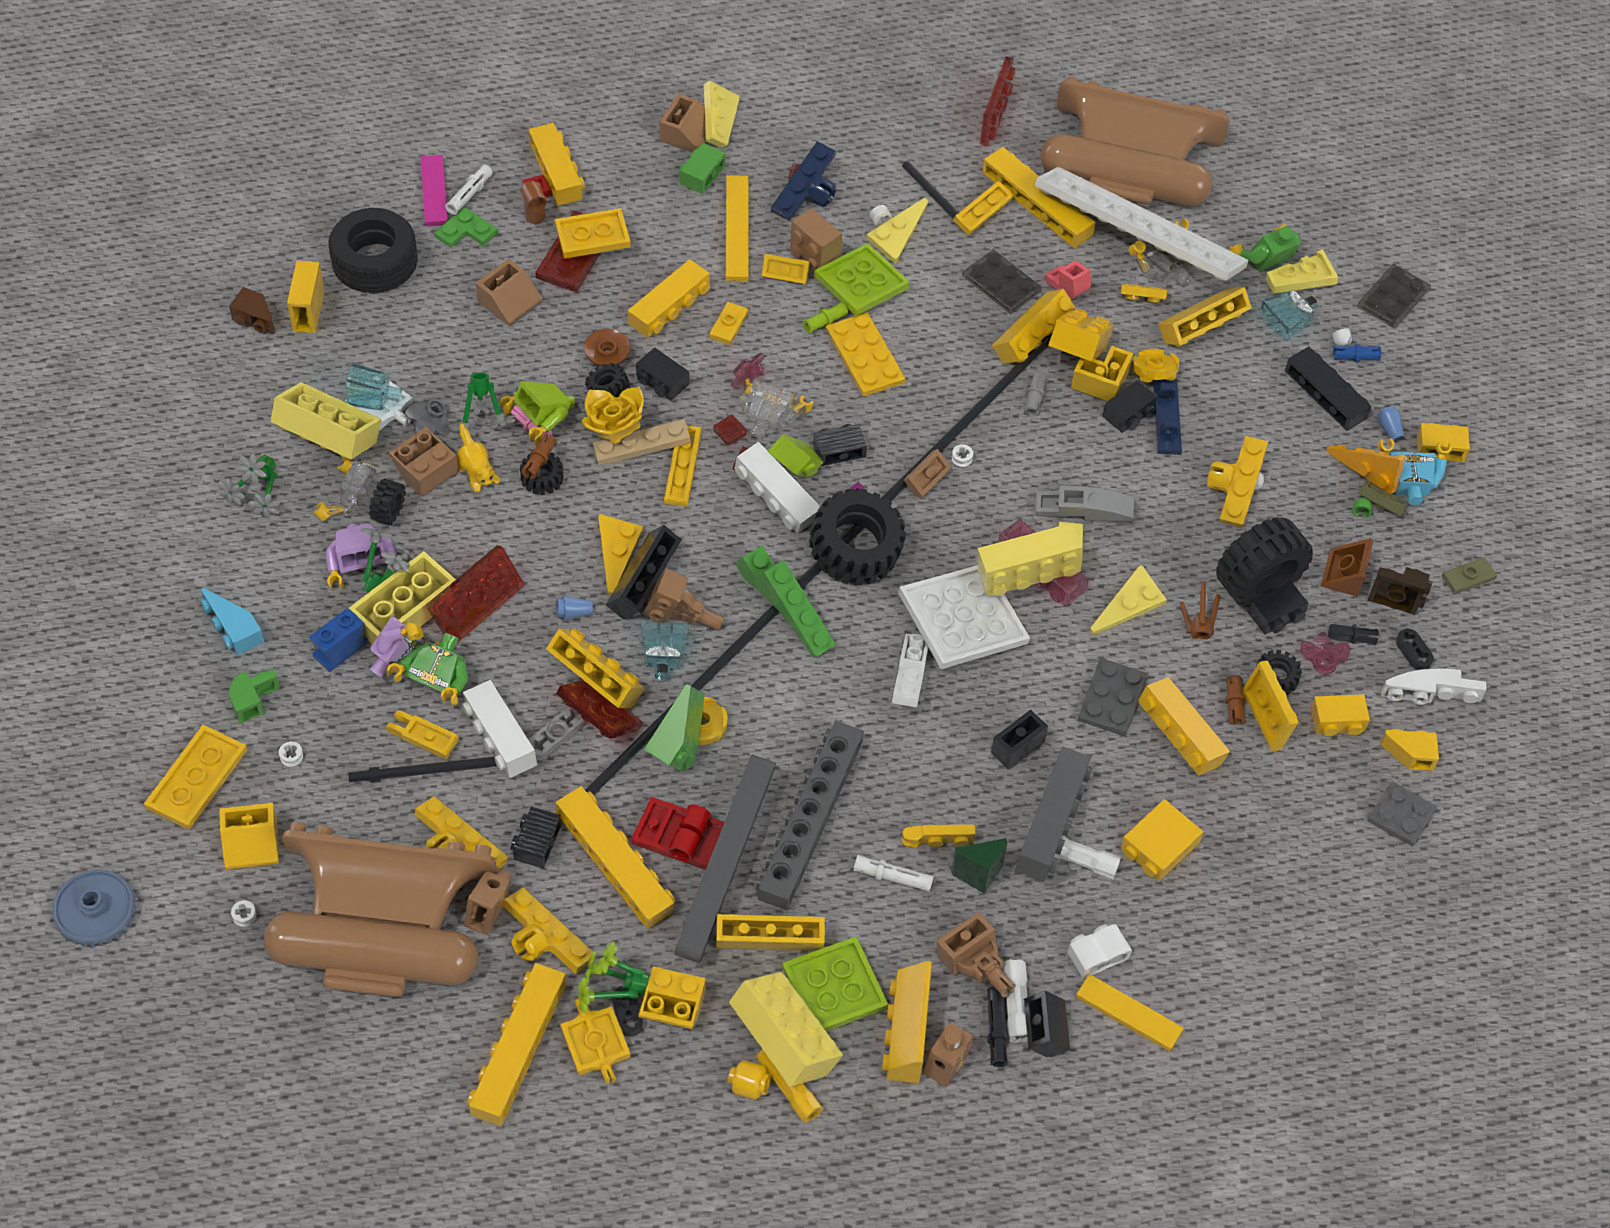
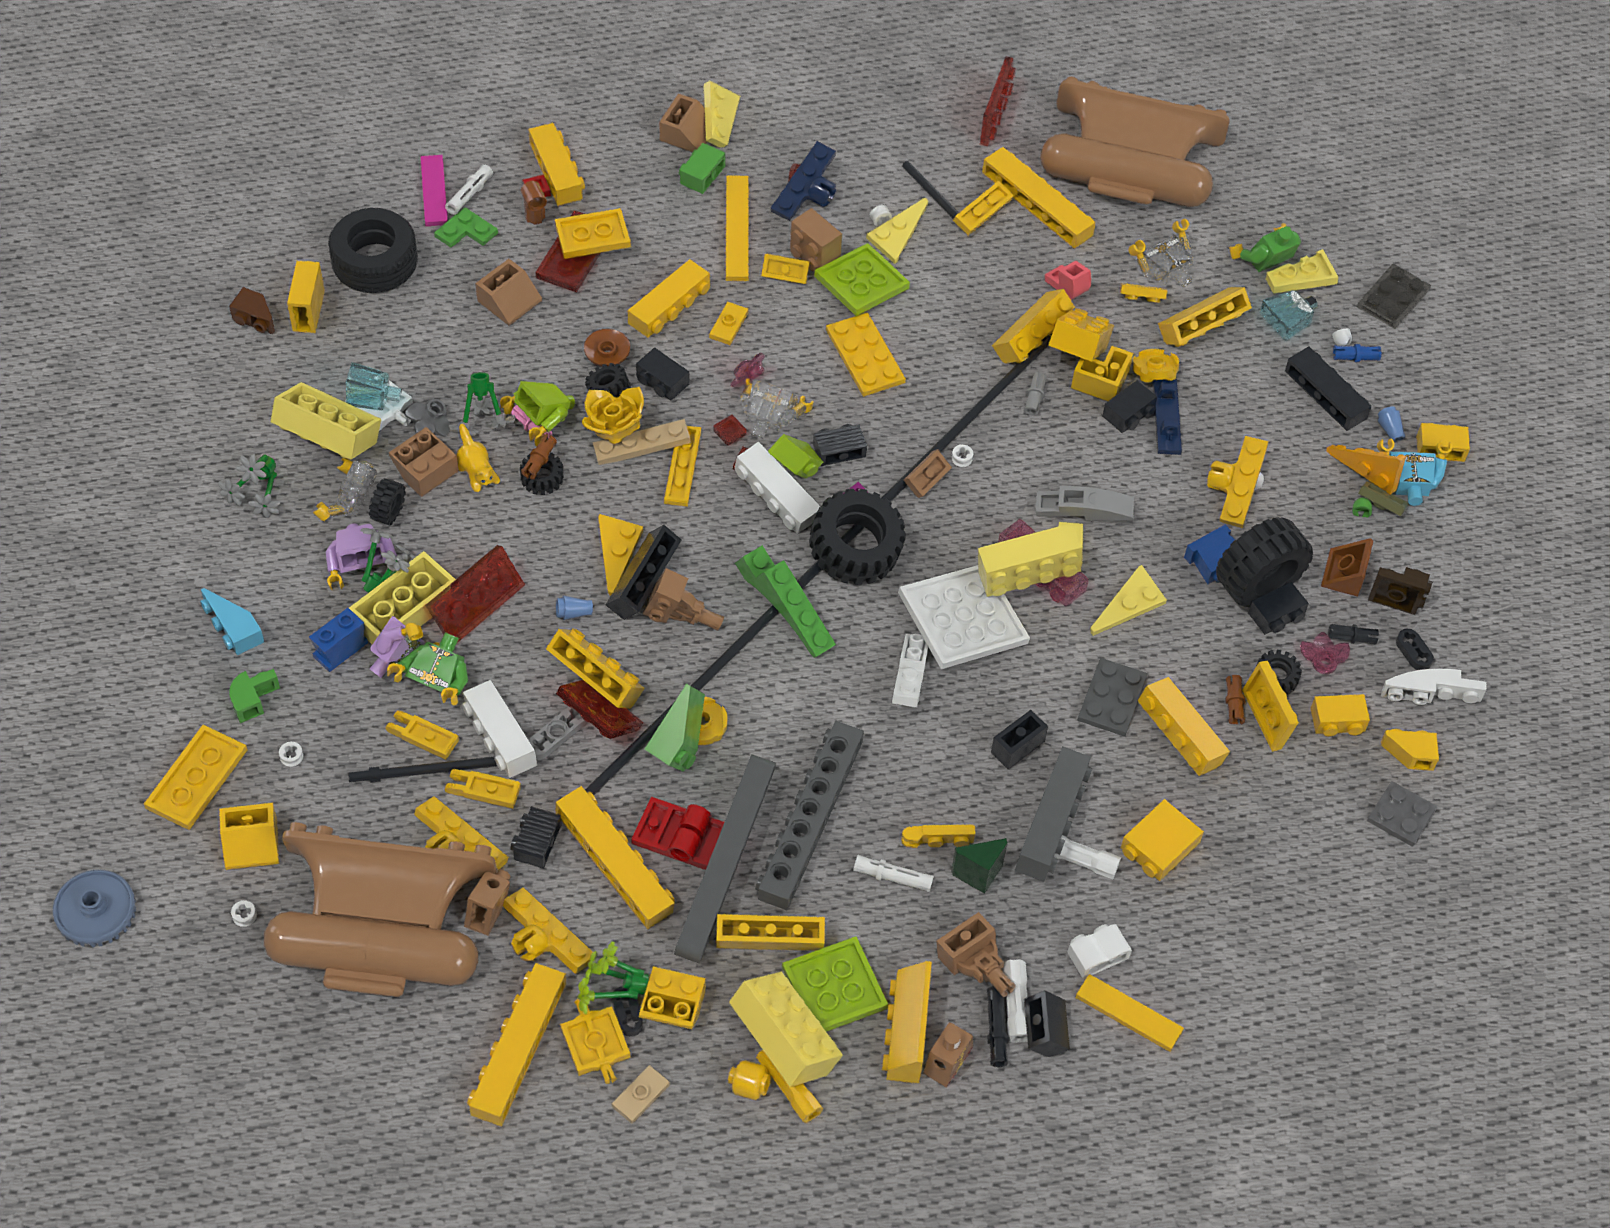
clear light blue torso [641,622,689,680] -> none
lime pin [803,302,848,334] -> none
clear smoke plate [962,249,1042,315] -> none
white plate [1035,167,1249,281] -> none
dark orange plant [1180,582,1220,640] -> none
olive plate [1442,557,1497,595] -> none
none -> yellow hinge [444,769,521,809]
none -> tan plate [612,1065,670,1124]
none -> blue hips [1184,524,1235,585]

